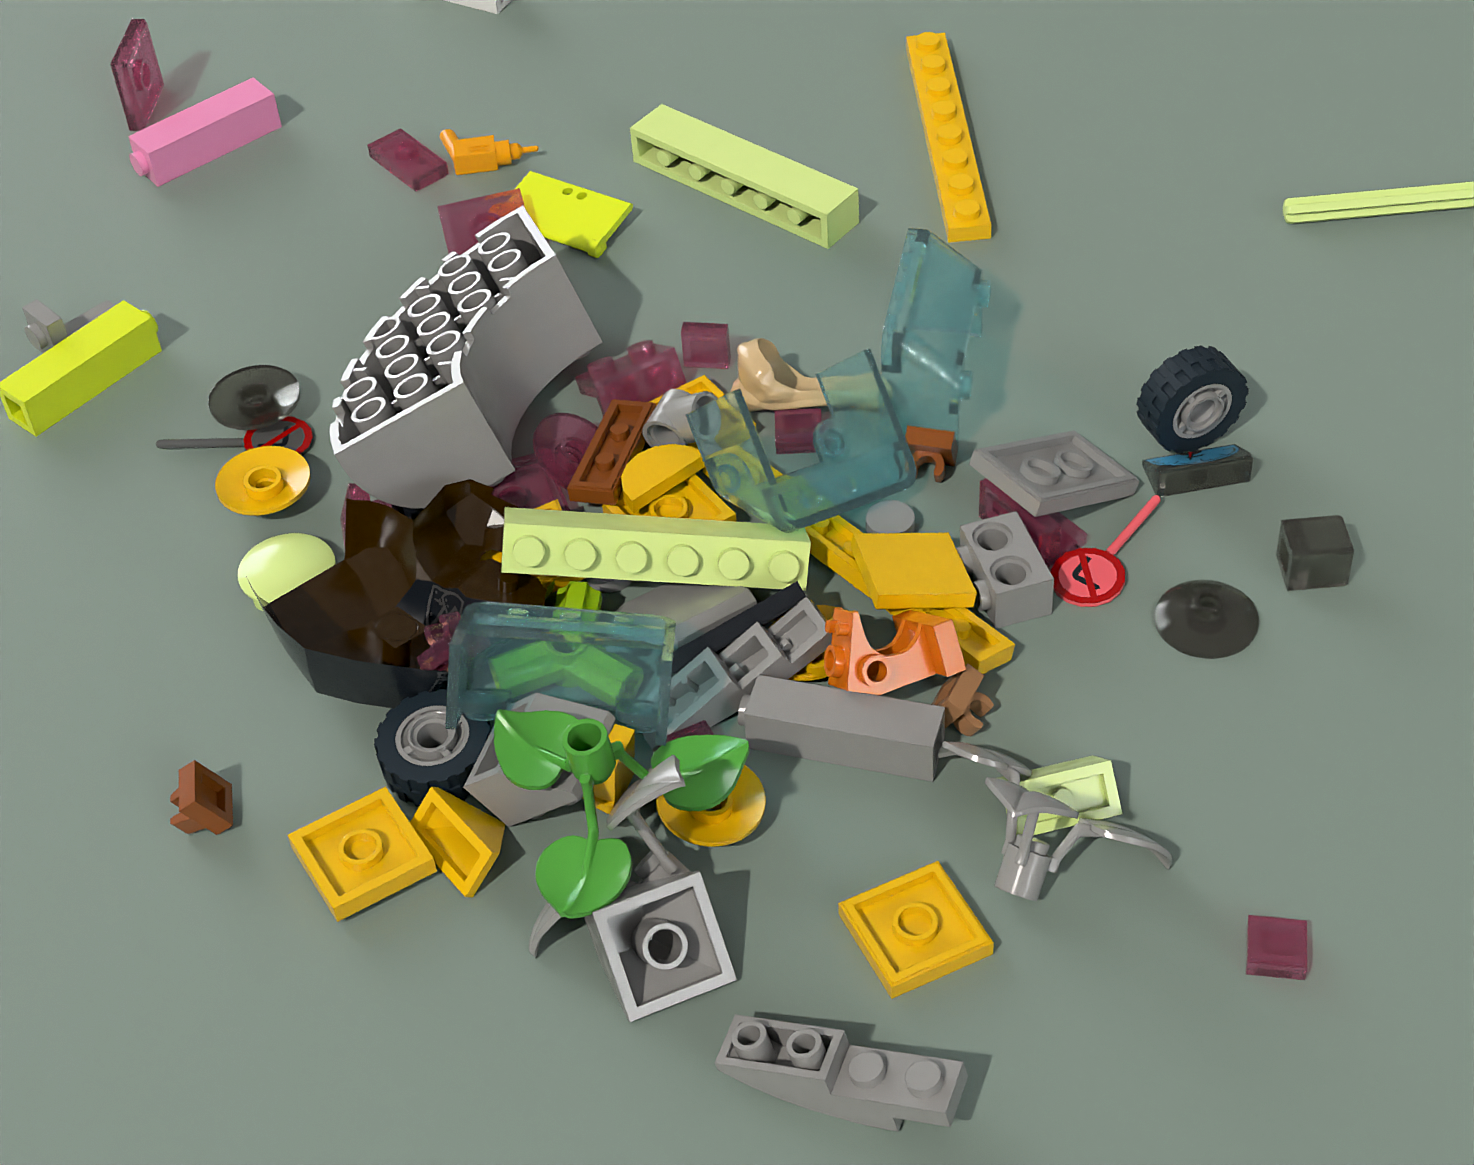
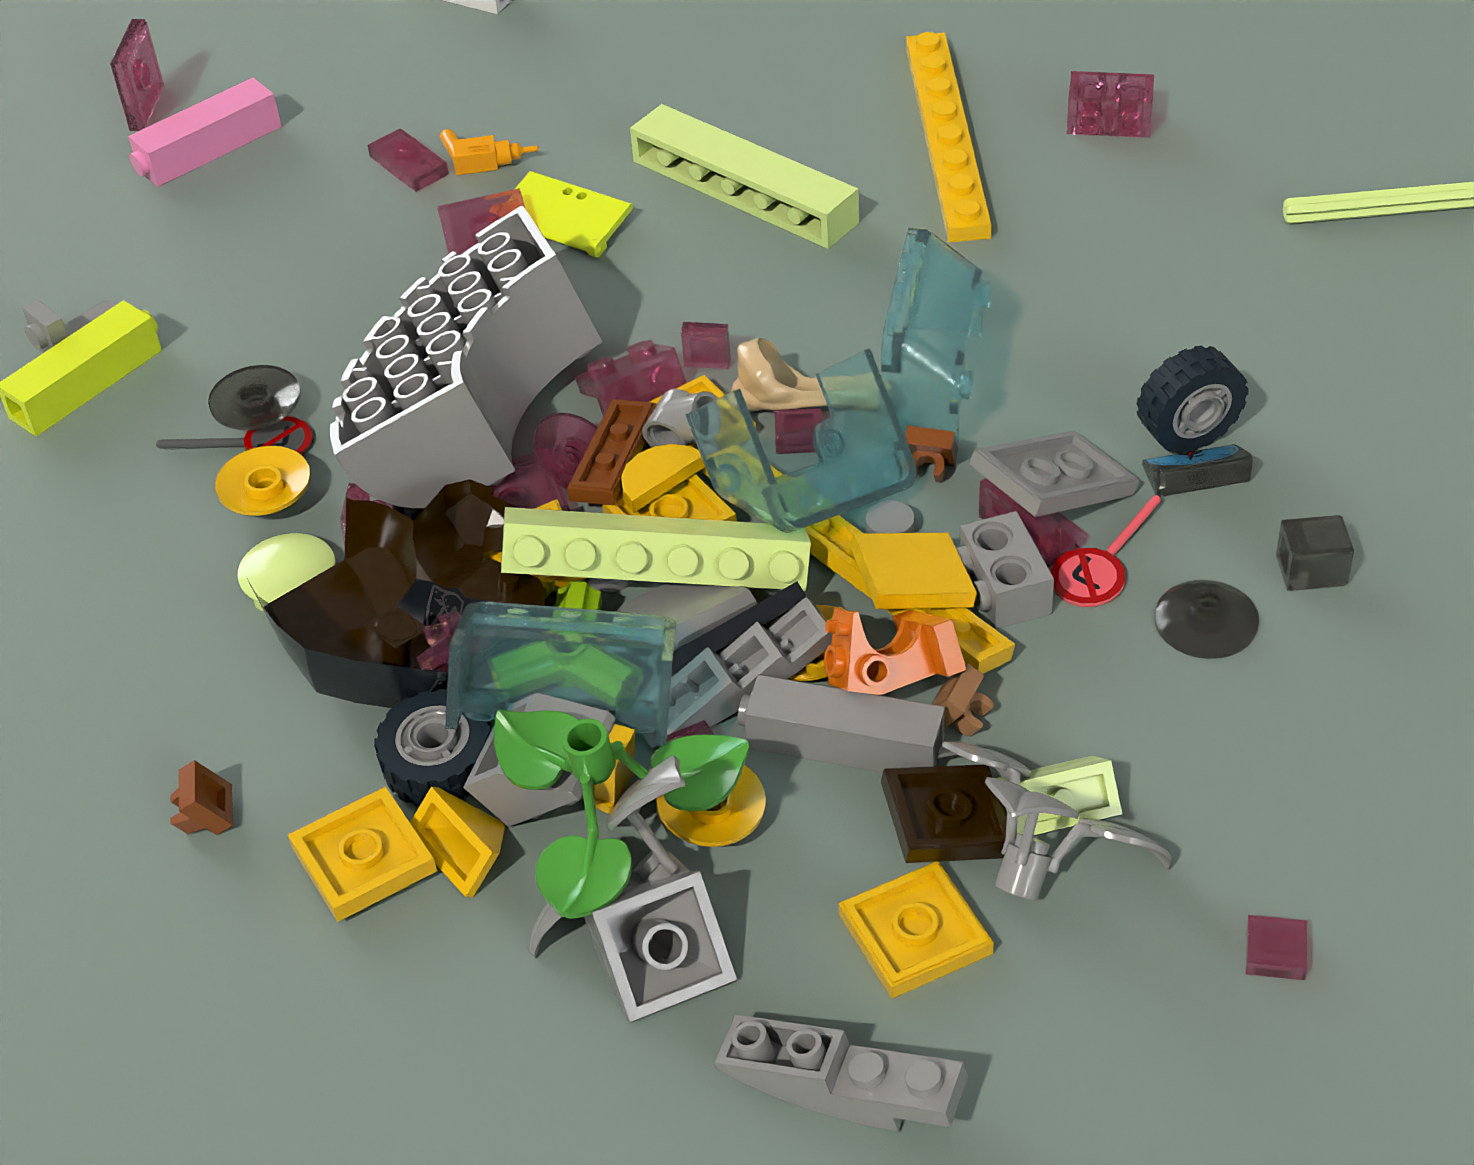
none -> dark brown tile [881,764,1007,863]
none -> clear pink brick [1067,71,1154,138]

